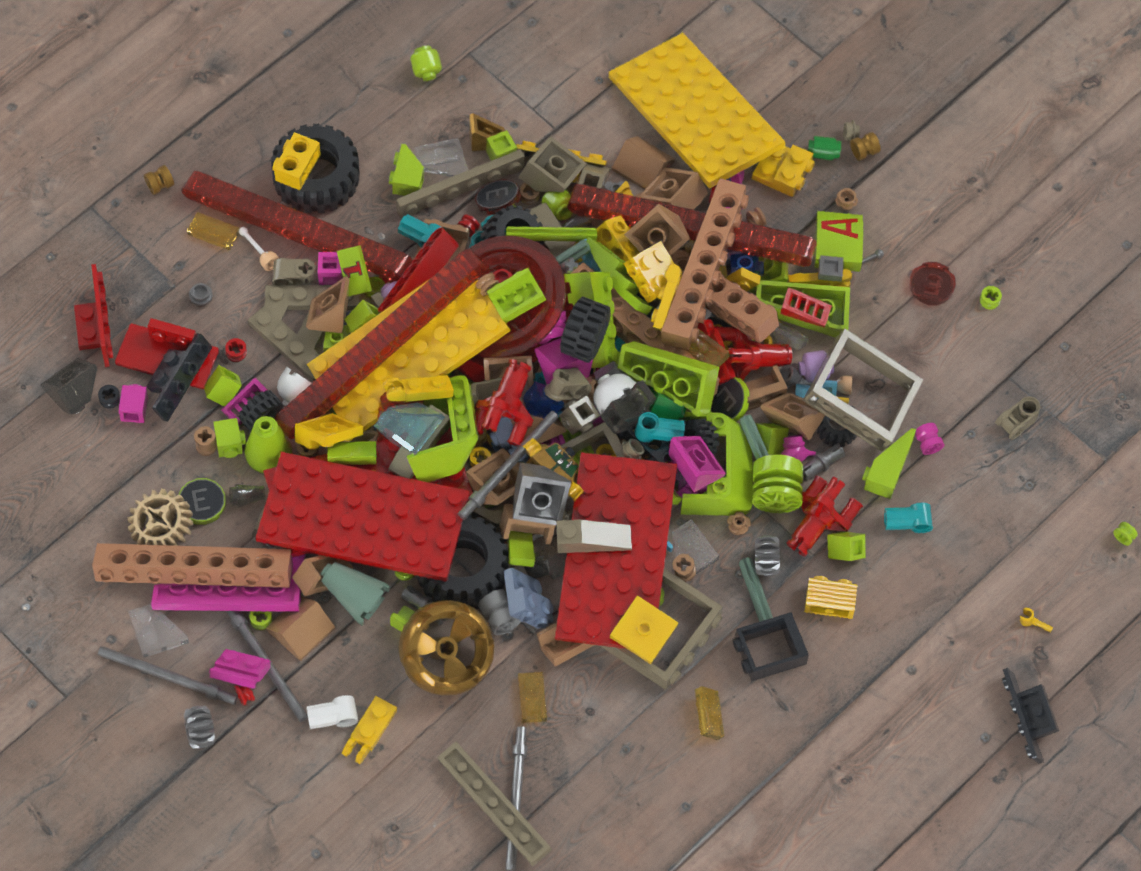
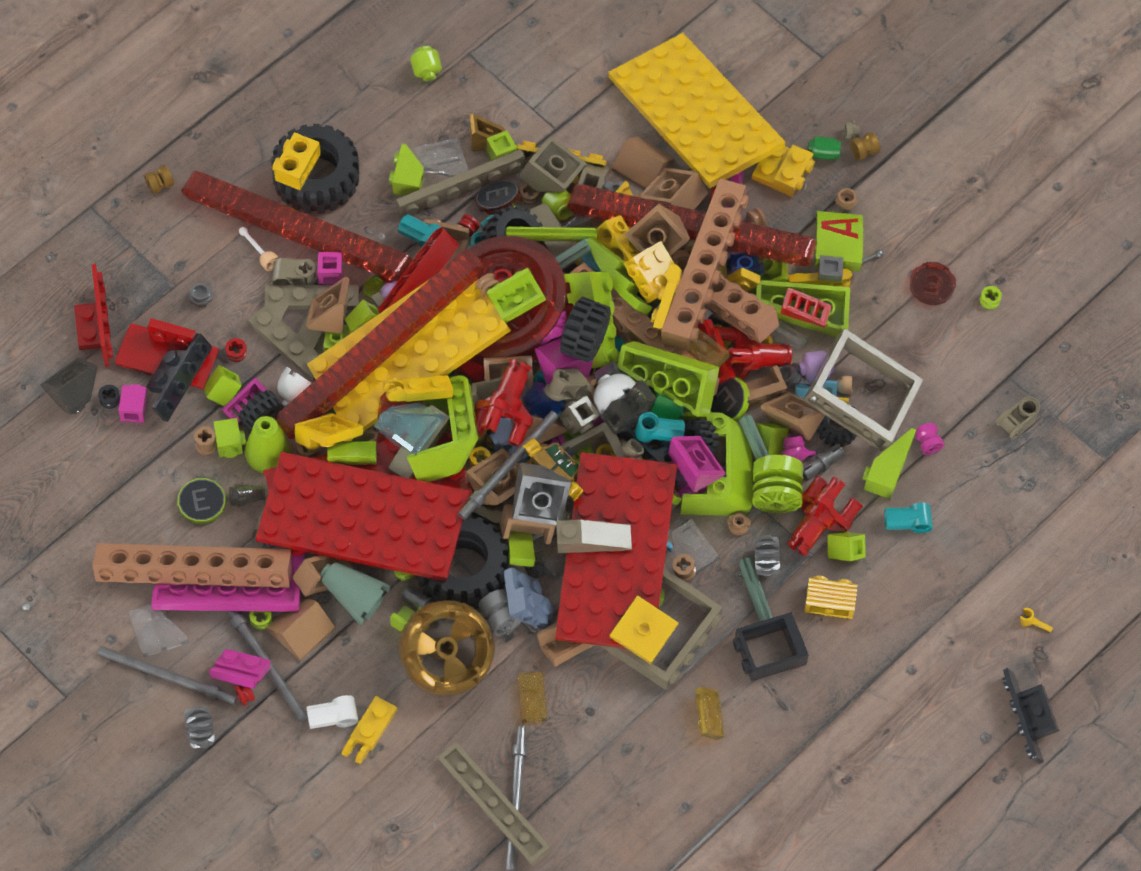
tan gear [127,488,193,546] -> none
clear yellow plate [187,212,239,250] -> none
lime tile [337,245,372,297] -> none
dark grey axle [556,257,578,277] -> none
lime bush [1113,522,1138,546] -> none

